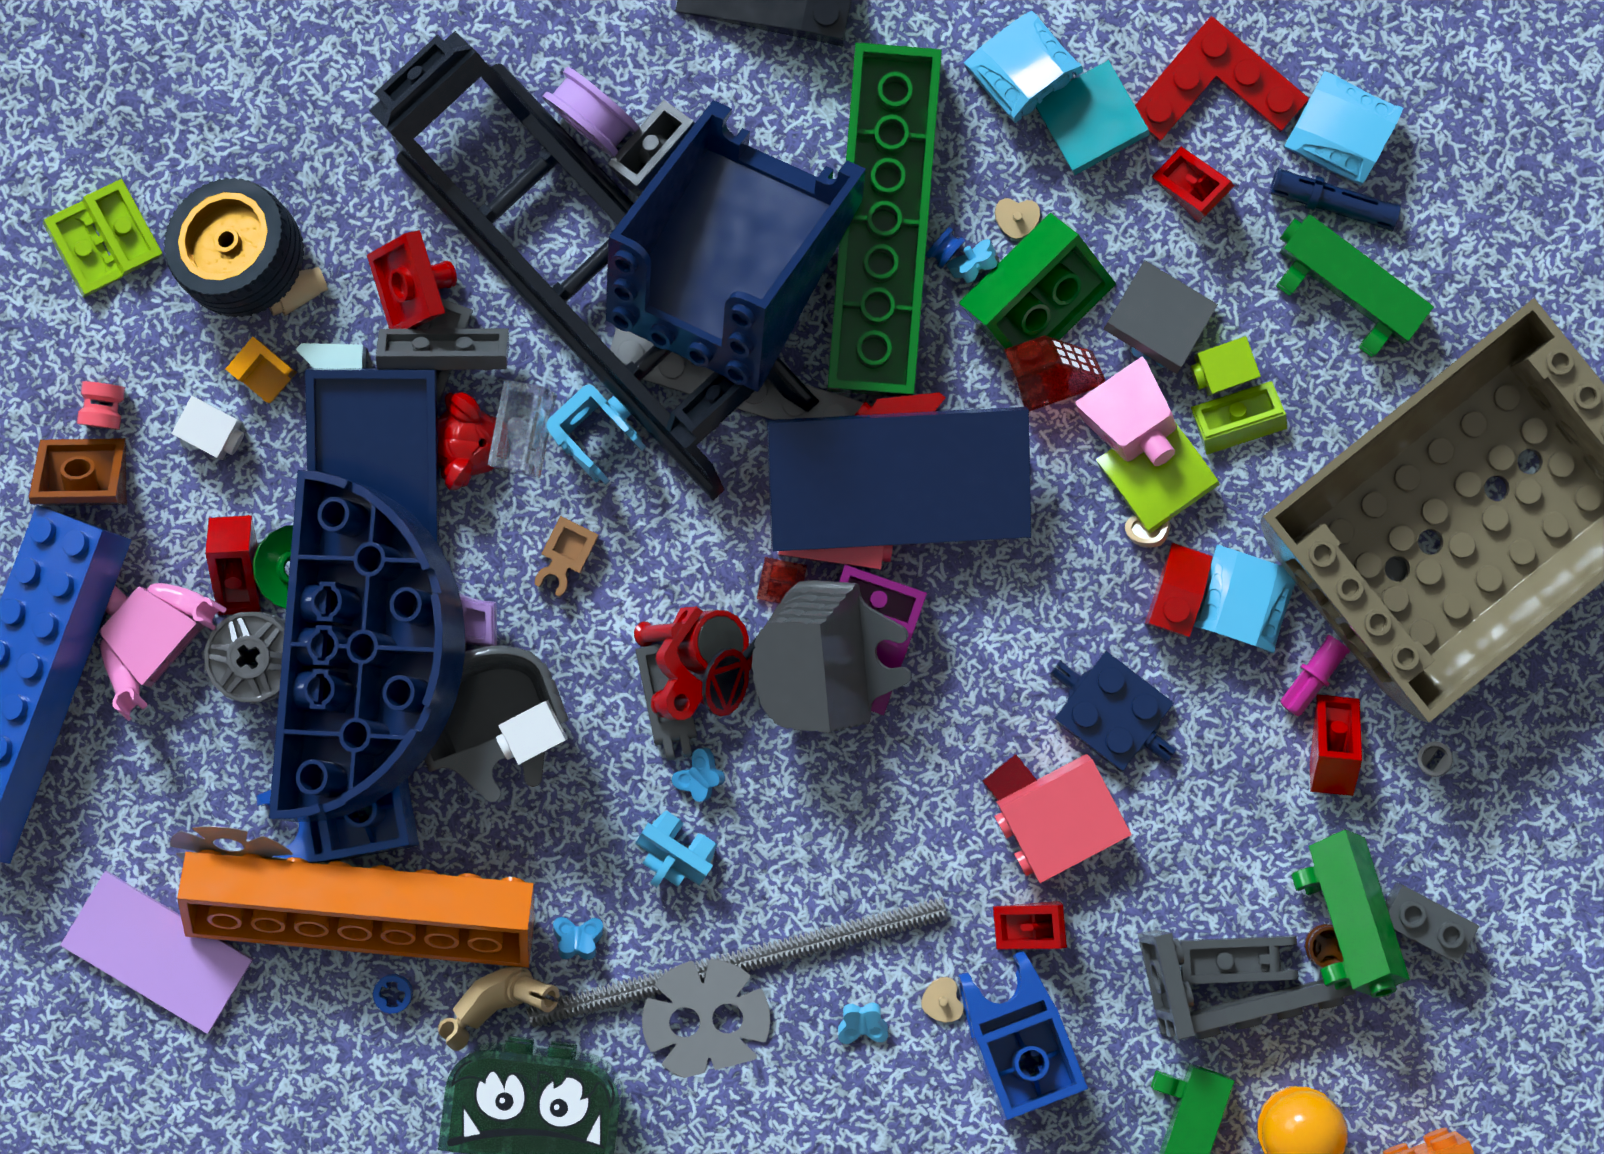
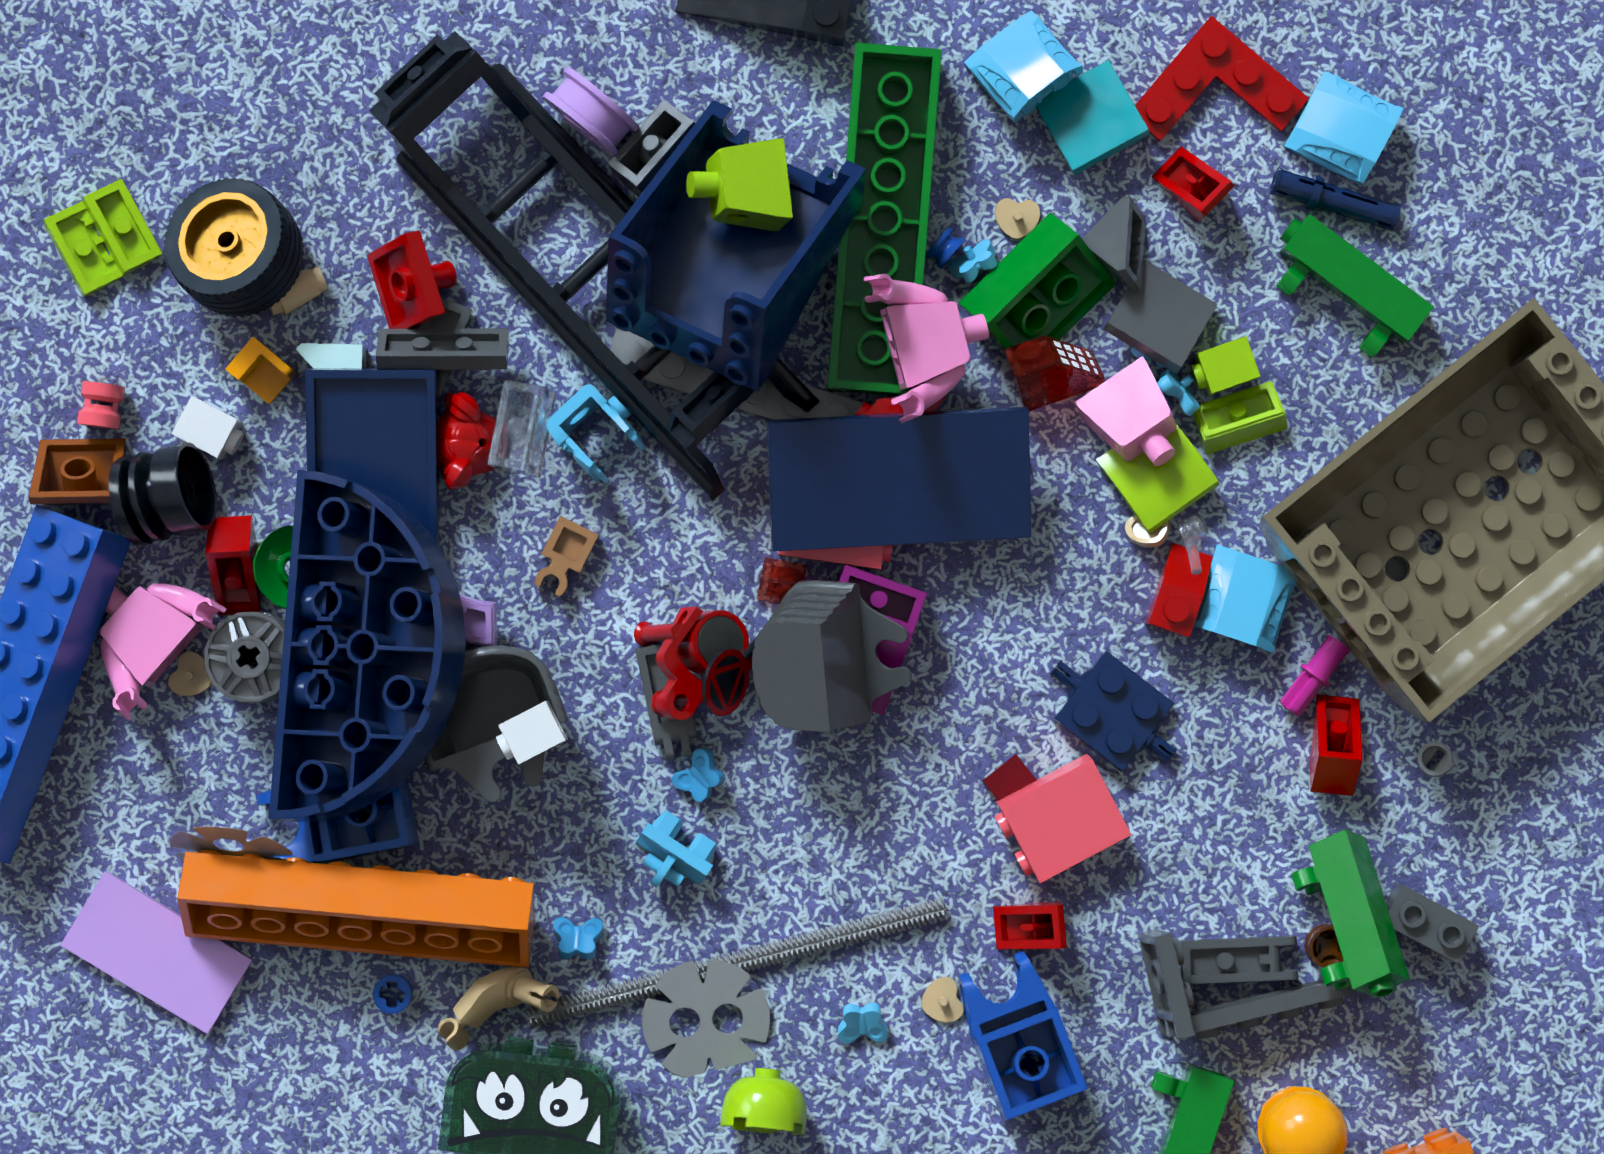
none -> black wheel [109,442,217,546]
none -> tan piece [168,651,211,696]
none -> lime torso [686,138,793,231]
none -> lime cylinder [720,1068,807,1135]
none -> bright pink torso [864,274,989,423]
none -> dark grey slope [1082,196,1146,292]
none -> medium azure piece [1157,368,1201,416]
none -> clear hand [1177,514,1207,575]

